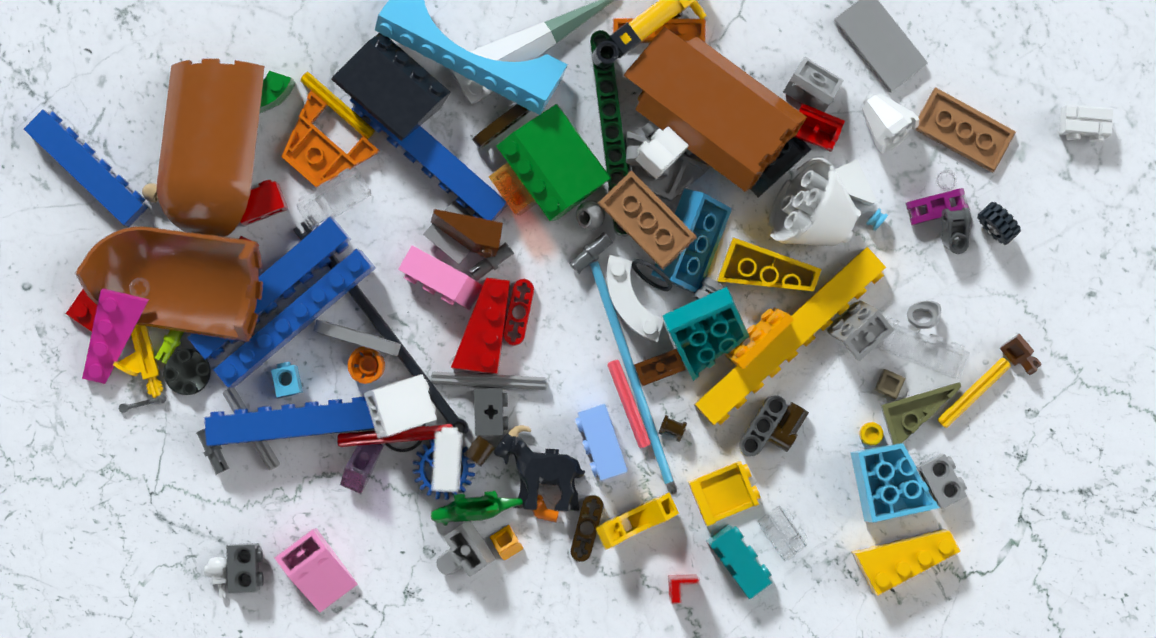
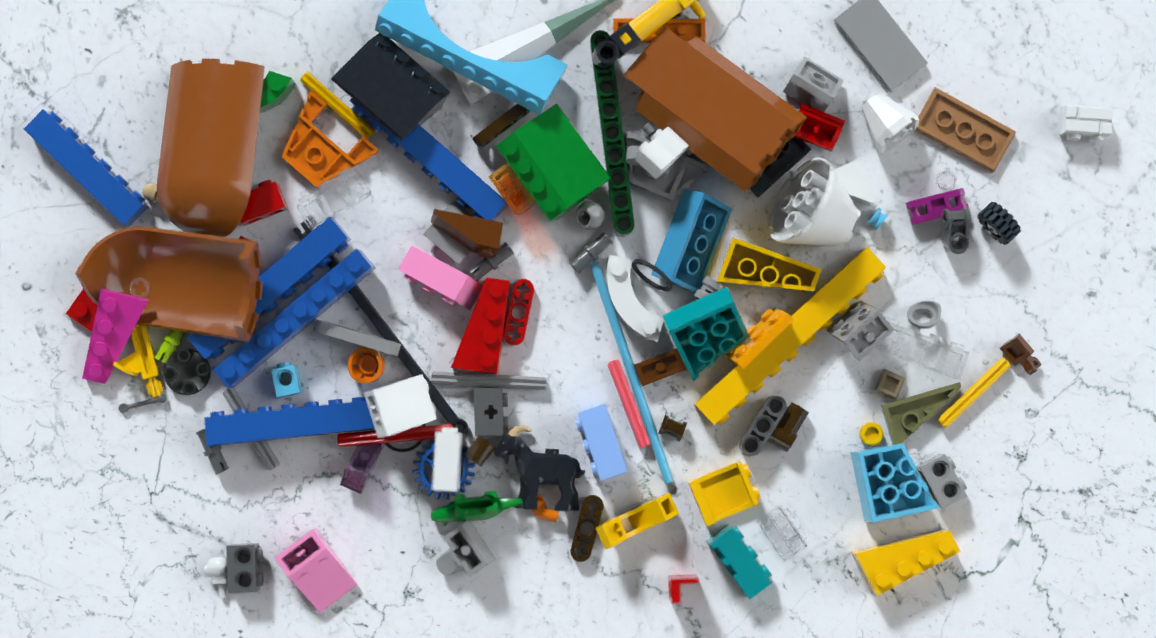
light orange slope [489,525,523,560] -> none
medium nougat tile [598,170,697,270] -> none

